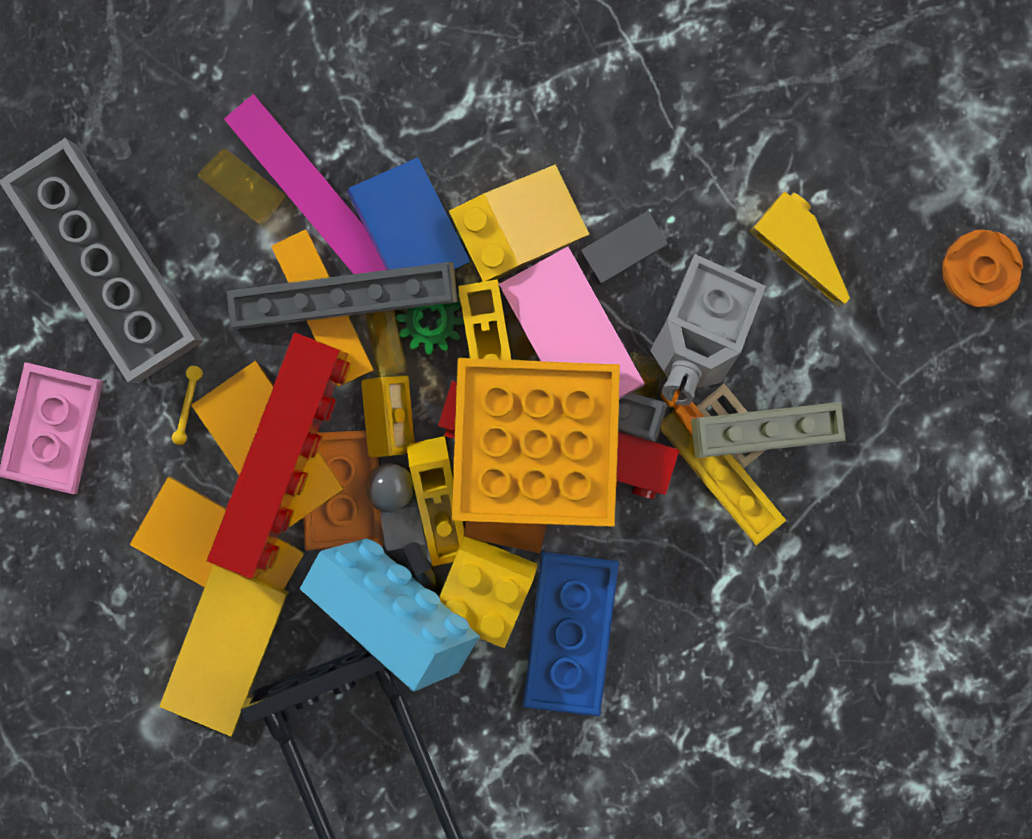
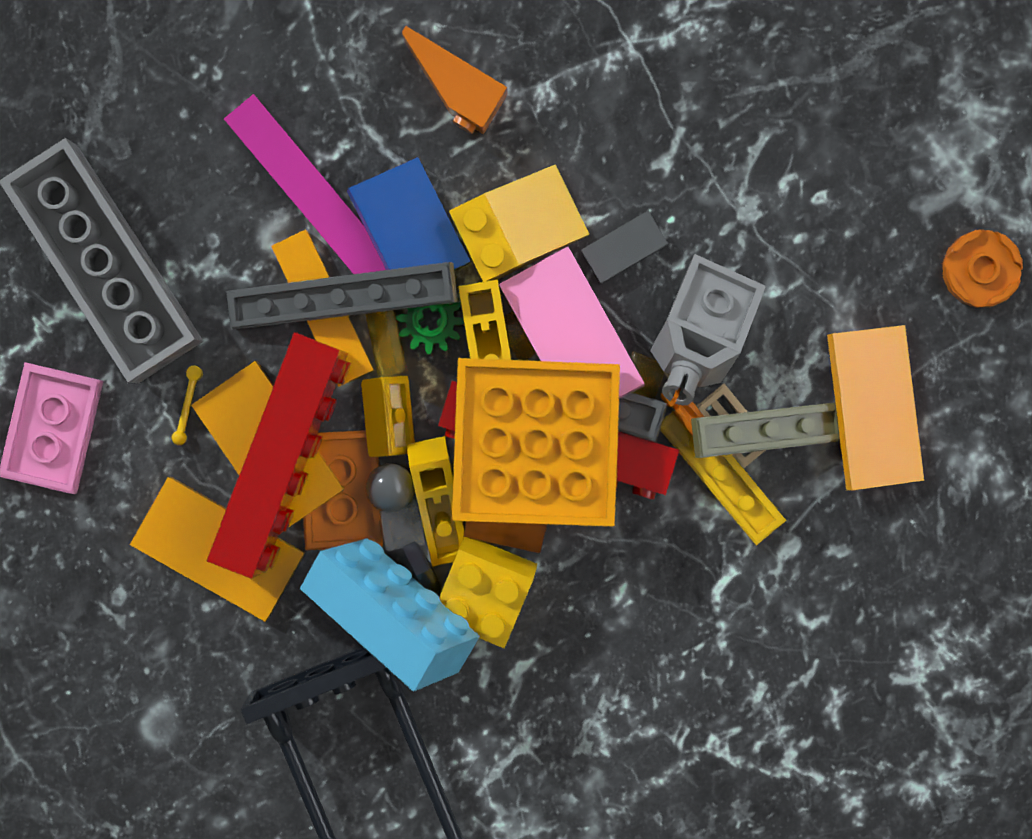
yellow tile [159,565,289,736] -> none
clear yellow slope [197,148,286,226] -> none
blue tile [523,551,619,717] -> none
yellow slope [749,191,850,307] -> none
none -> orange slope [402,26,508,134]
none -> light orange tile [827,325,924,490]

